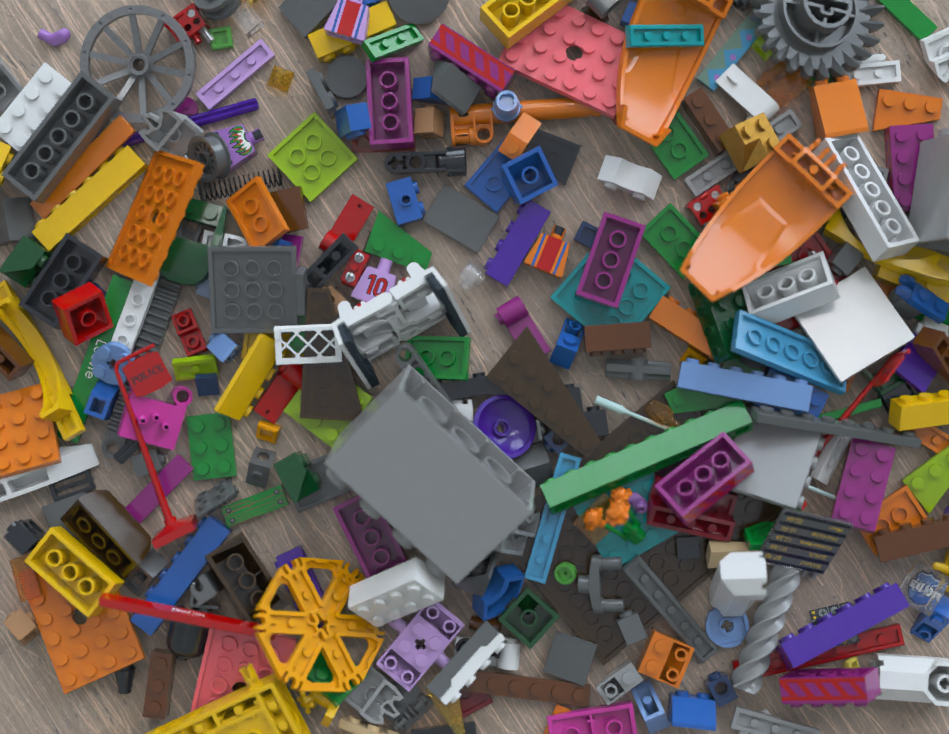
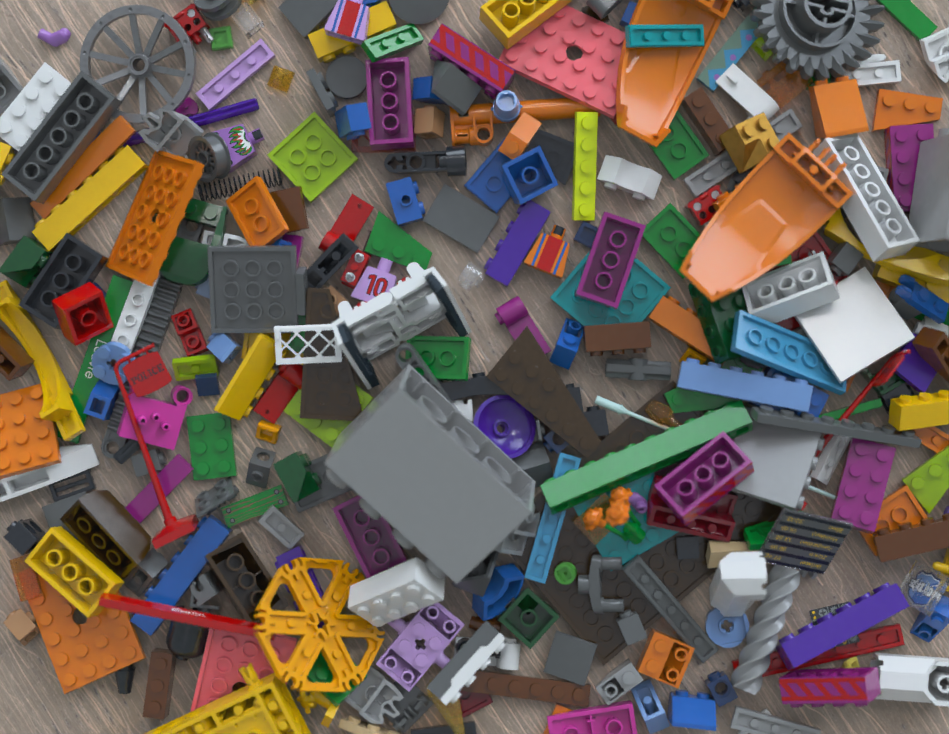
none -> light grey plate [258,504,305,550]
none -> neon yellow plate [572,112,598,220]

